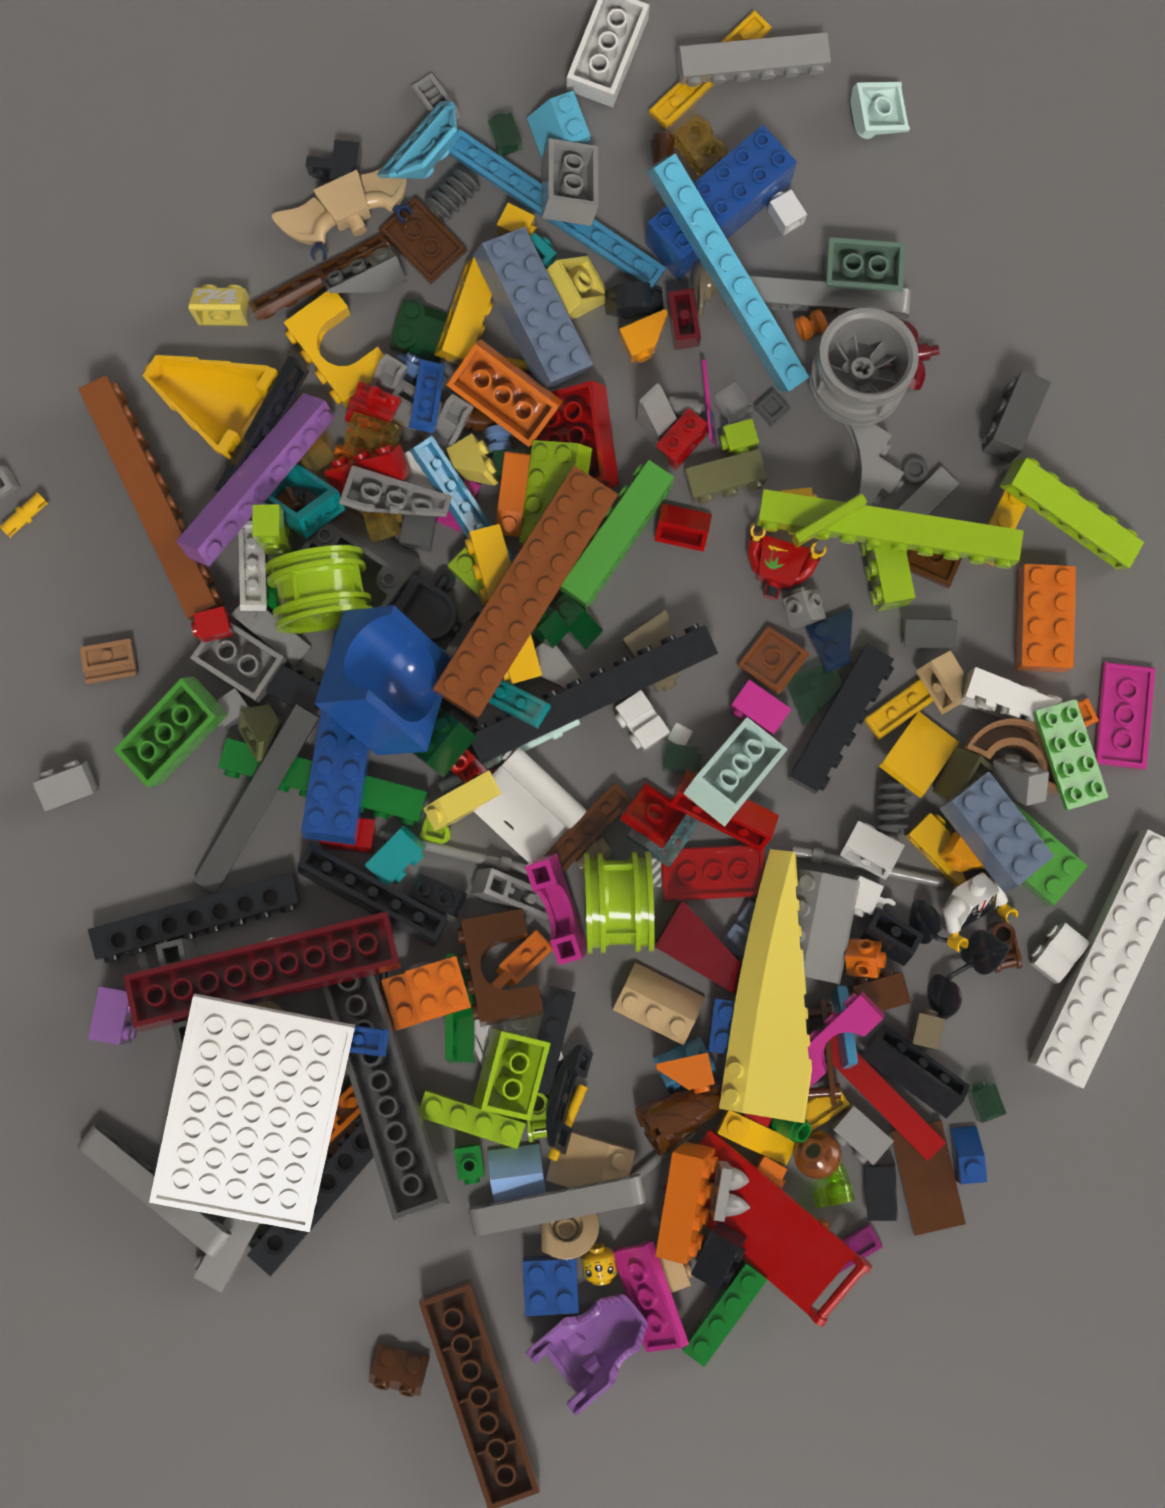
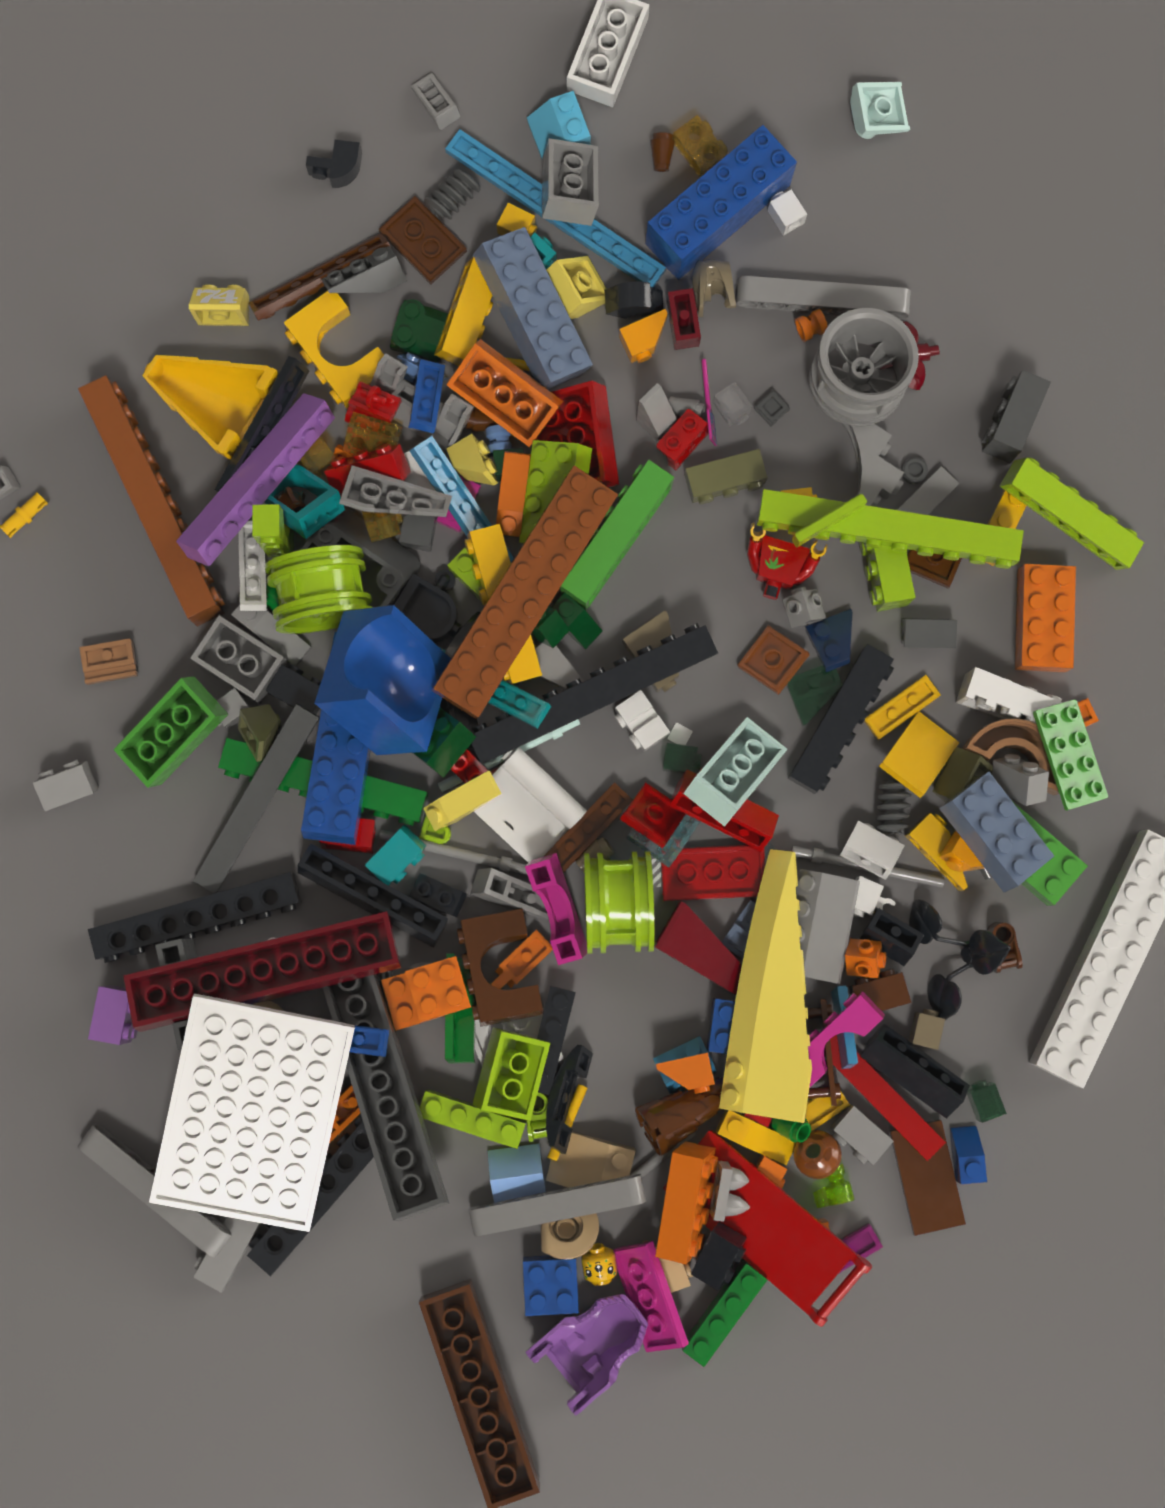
red brick [191,606,234,643] -> none
tan torso [272,169,412,261] -> none
reddish brown bracket [369,1344,430,1397] -> none
medium azure wedge [377,101,457,179] -> none
green brick [453,1143,485,1185] -> none
clear green brick [488,112,522,157] -> none
tan slope [612,962,705,1045] -> none
medium azure brick [646,154,809,392] -> none
yellow tile [648,10,772,131] -> none
red brick [654,503,712,552] -> none
light grey brick [676,32,831,87] -> none
lime brick [718,419,759,457] -> none
dark pink brick [730,680,791,736] -> none
sand green slope [824,237,905,293] -> none
black hinge [865,1164,898,1221] -> none
tan slope [916,650,964,715] -> none
white torso [942,873,1018,952] -> none
white brick [1030,923,1090,984] -> none
dark pink tile [1094,662,1156,770] -> none

